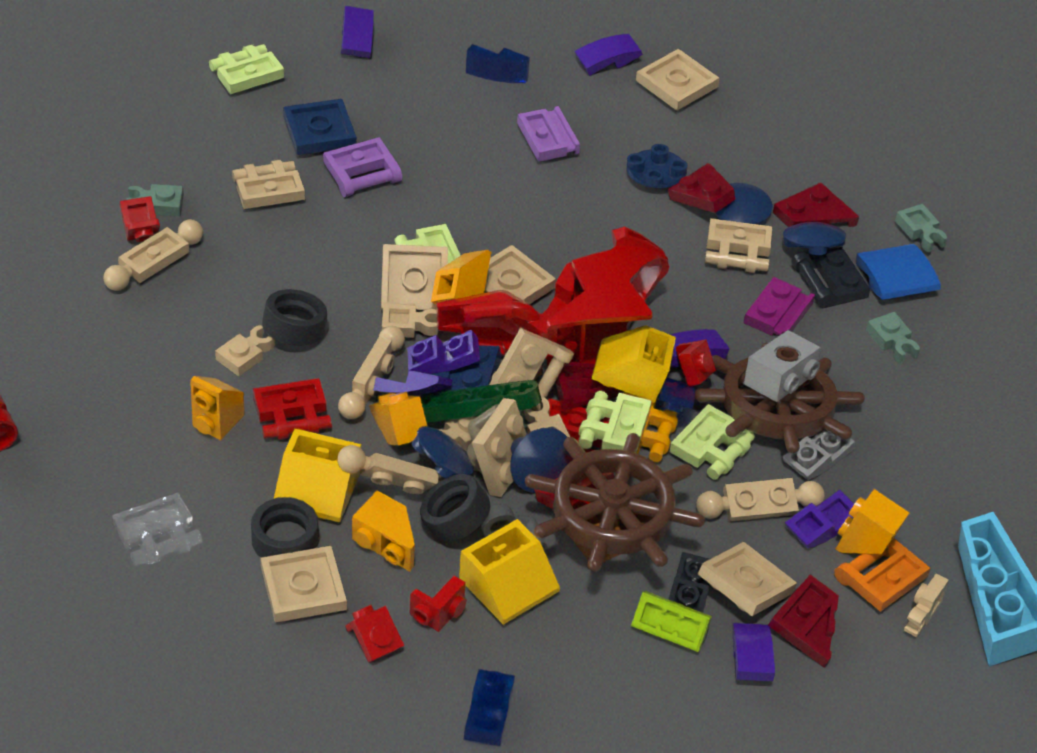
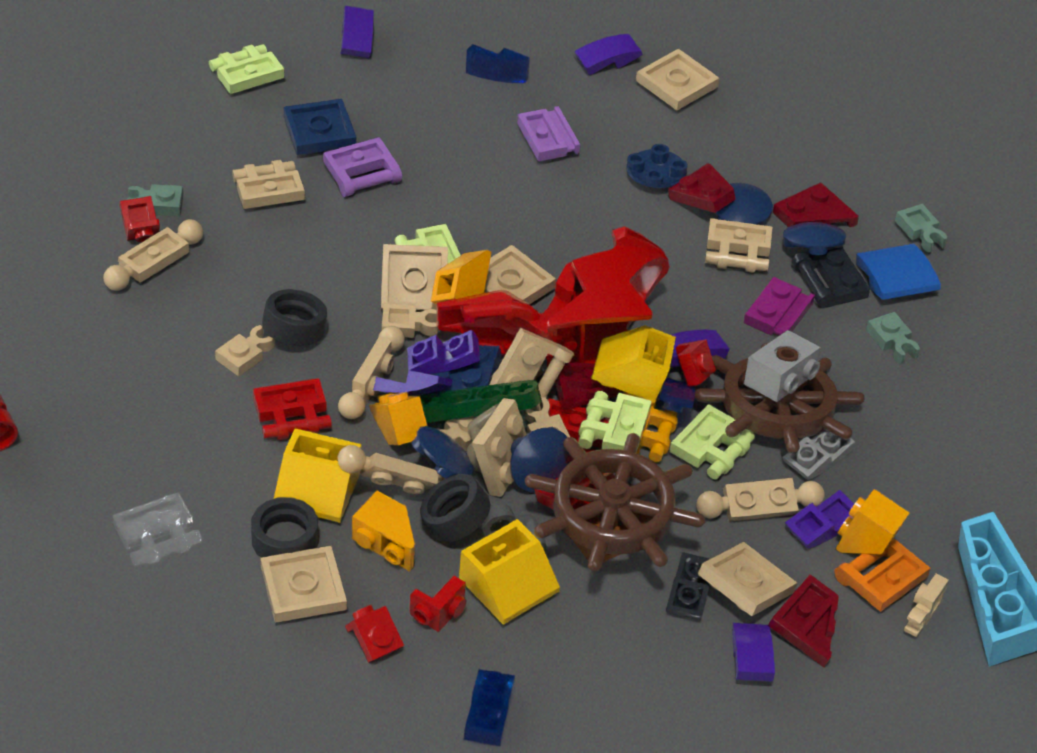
light orange slope [190,376,244,440] -> none
lime plate [631,591,712,652] -> none

